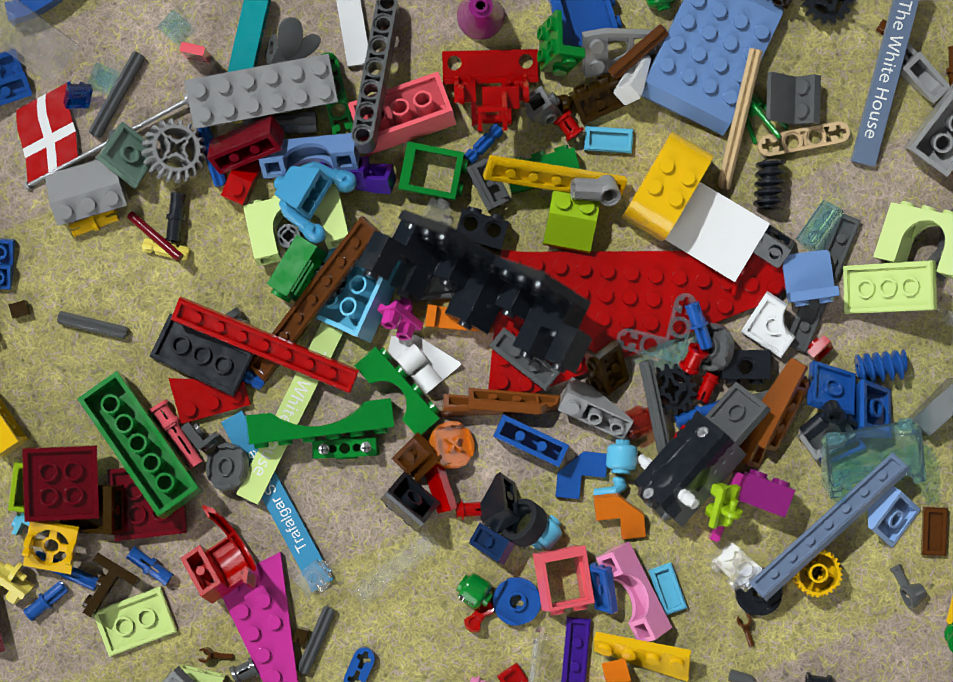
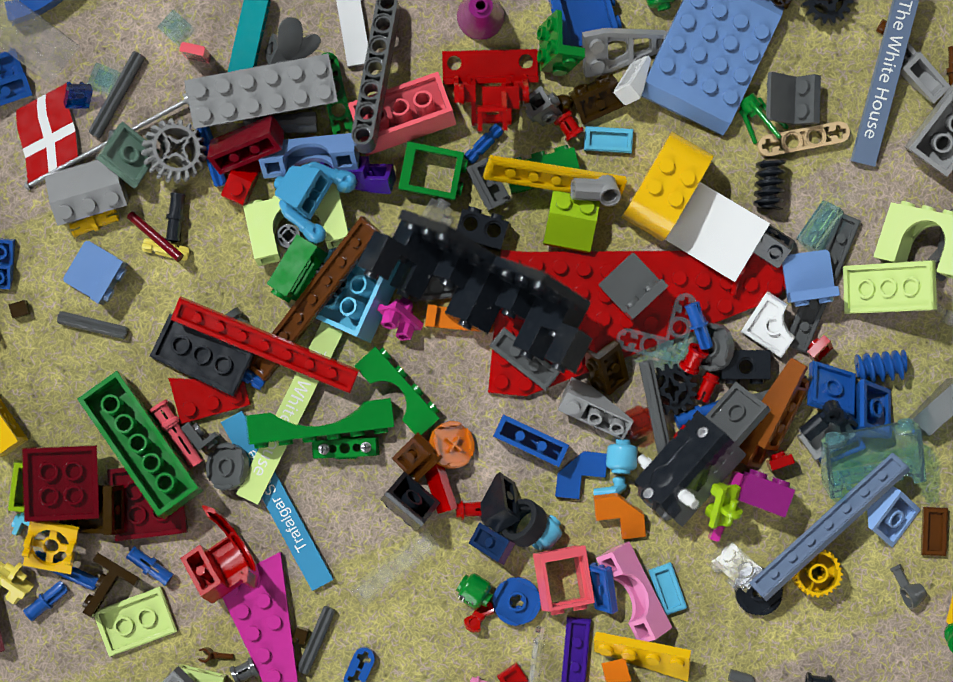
clear brick [293,558,332,598] -> none
white panel [388,335,461,394] -> none
dark orange wedge [441,388,561,417] -> none
reddish brown axle [608,24,669,79] -> none
tan axle [717,48,763,190] -> none
reddish brown hand [736,613,754,647] -> none
none -> medium blue bracket [63,241,128,305]
none -> dark grey bracket [599,253,668,320]
none -> red plate [766,450,795,471]

